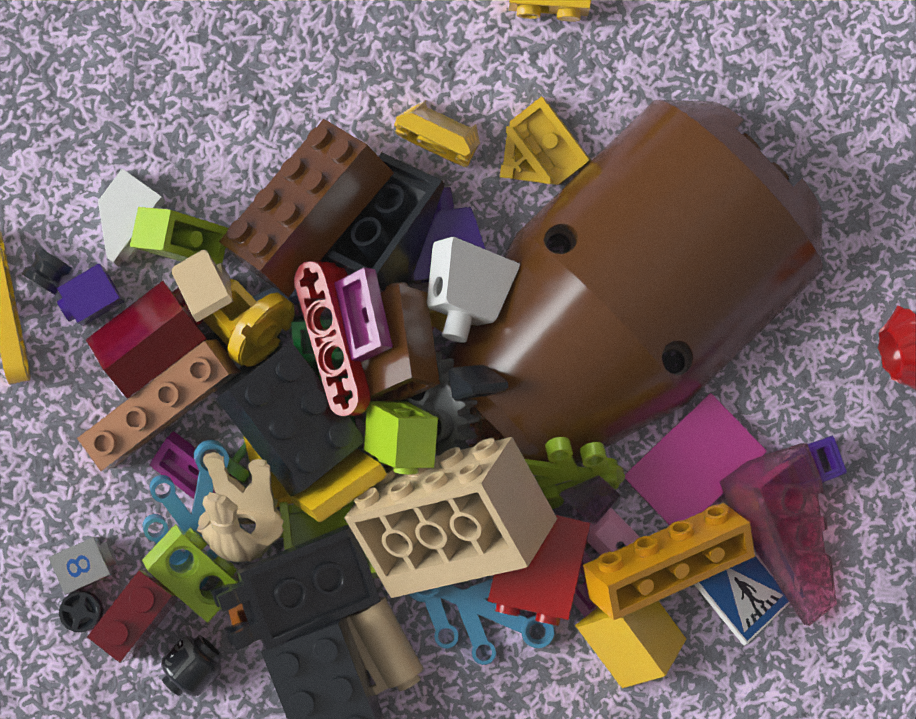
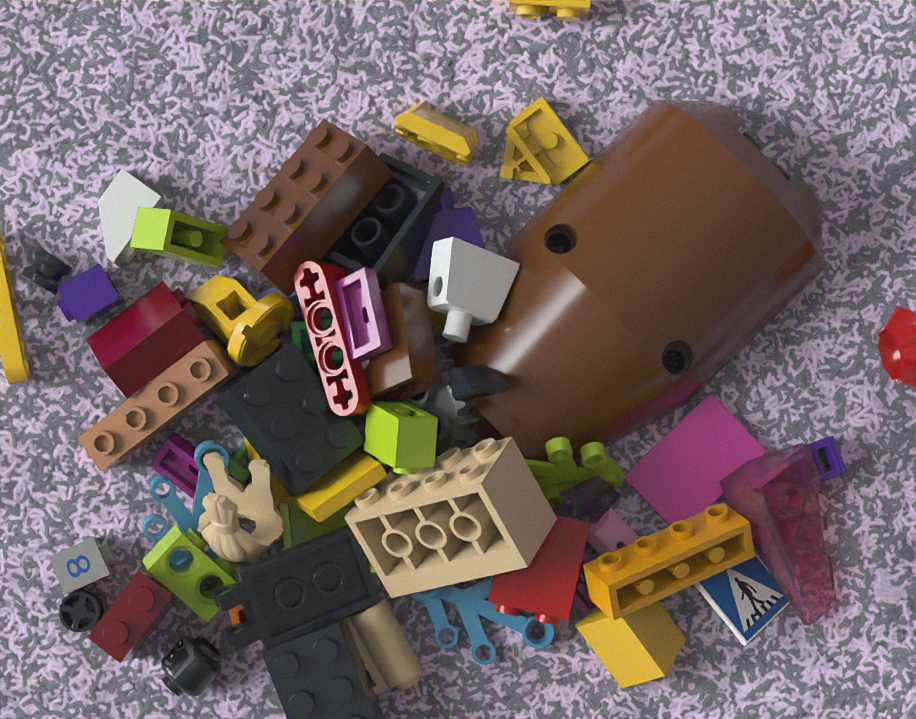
tan slope [171,250,233,322] -> none

